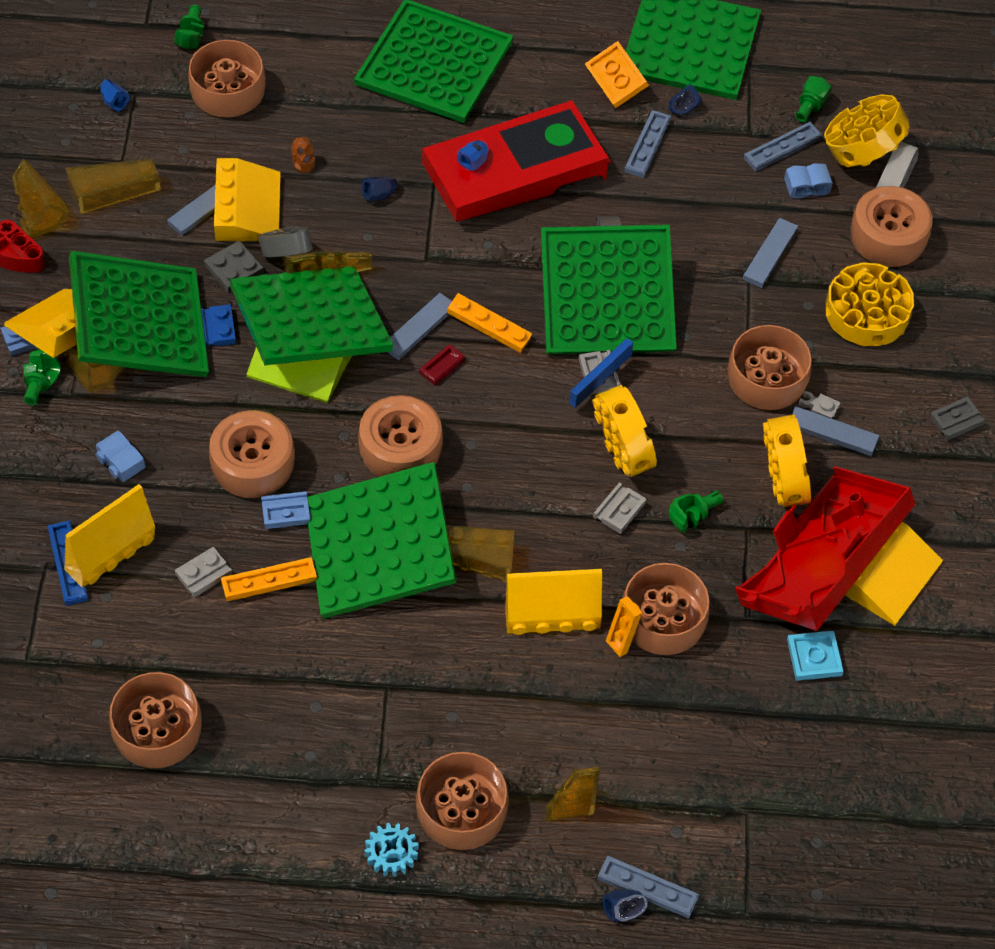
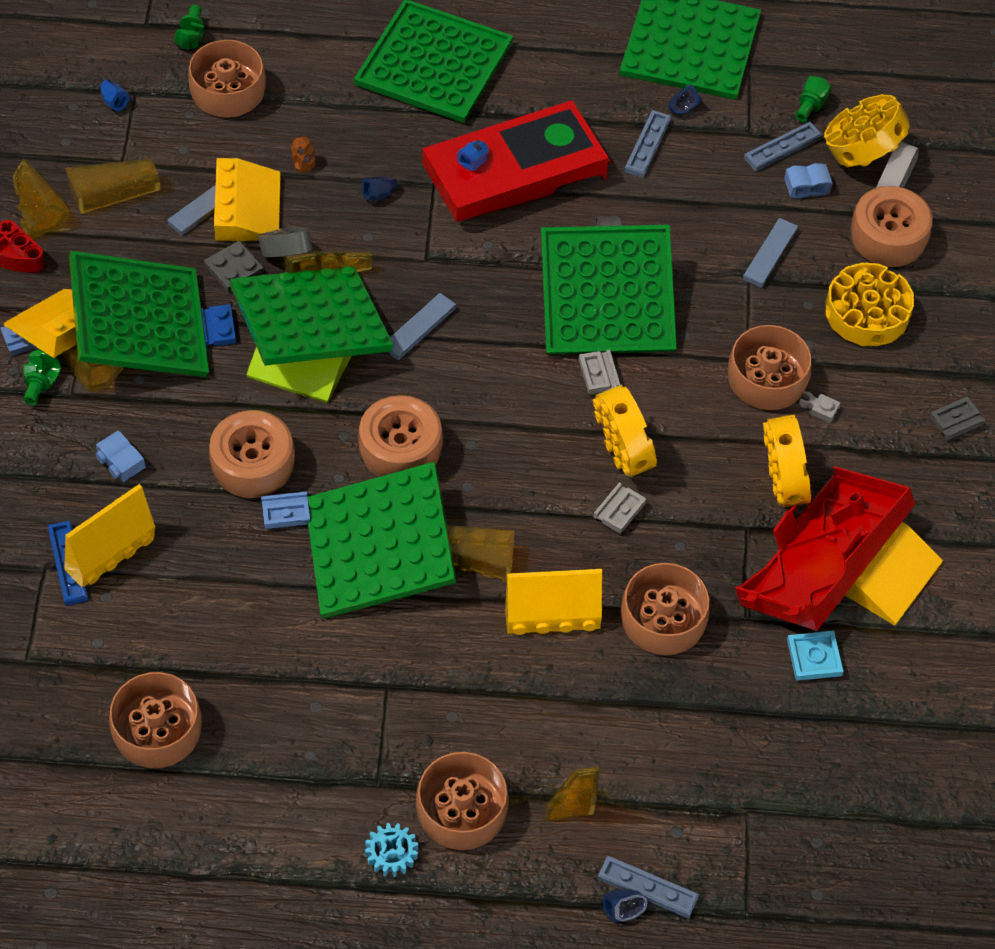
light grey plate [175,547,233,598] -> none
light orange plate [221,557,317,602] -> none
dark red tile [419,344,465,386] -> none
light orange plate [447,293,532,353] -> none
blue tile [570,338,633,408] -> none
light orange plate [585,41,649,109] -> none
light orange plate [606,596,642,657] -> none
green piece [669,490,723,534] -> none
sand blue tile [792,406,879,456] -> none

